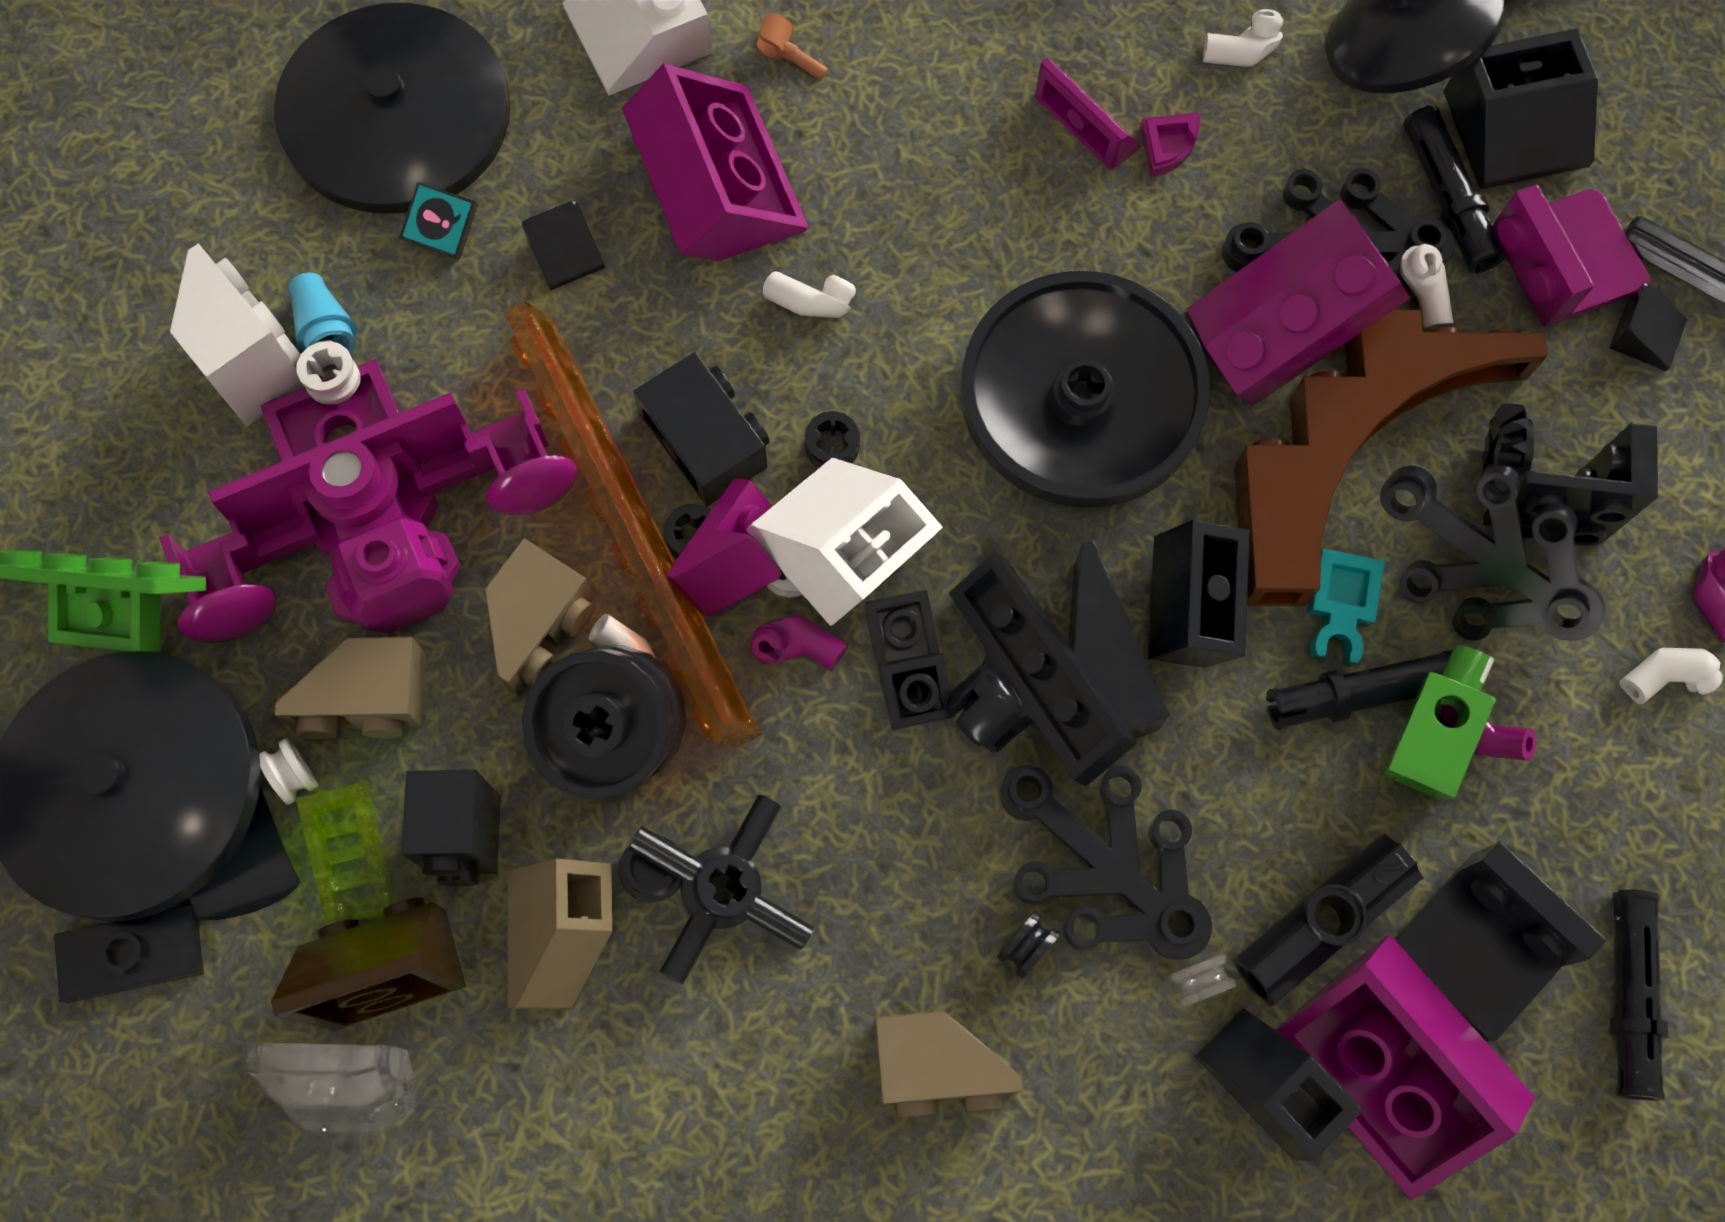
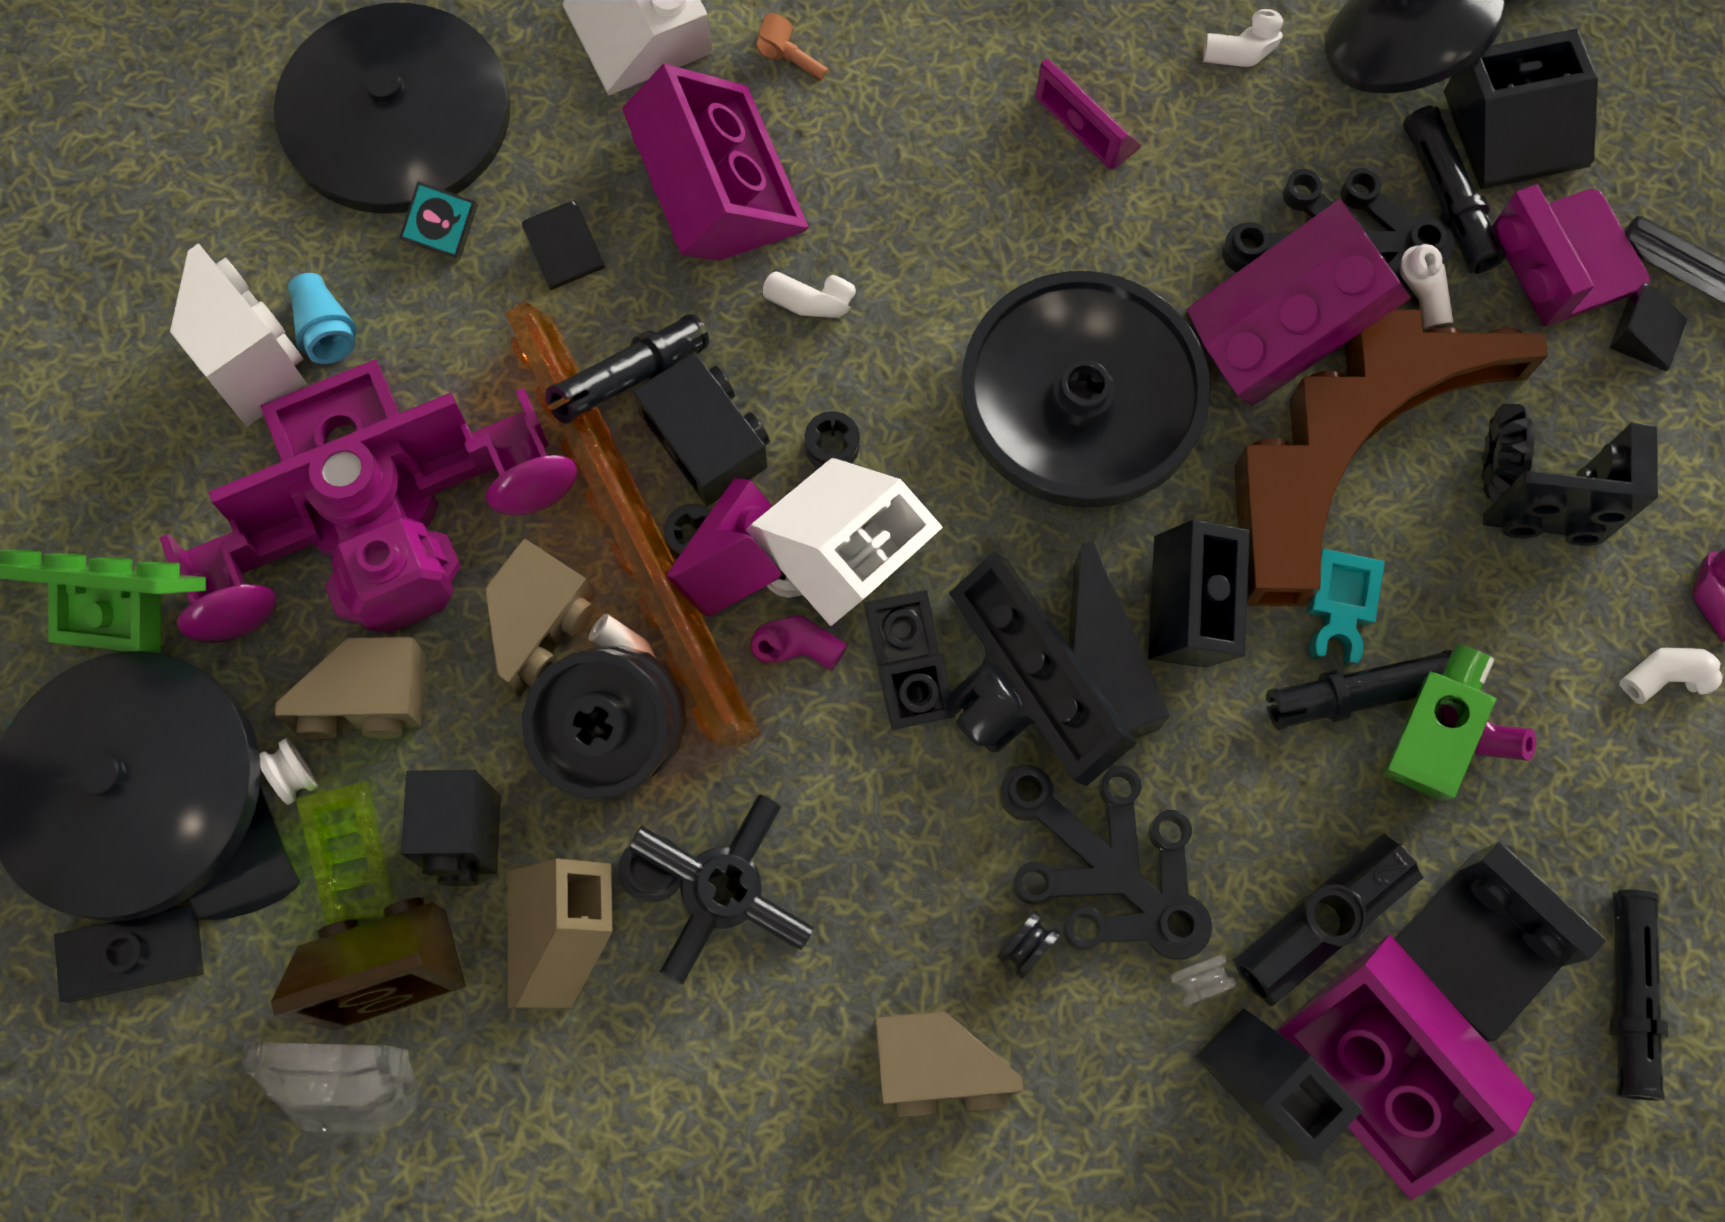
white bush [296,341,360,405] -> none
magenta tile [1140,112,1200,177] -> none
black plant [1380,465,1605,641] -> none
none -> black pin [545,314,709,424]

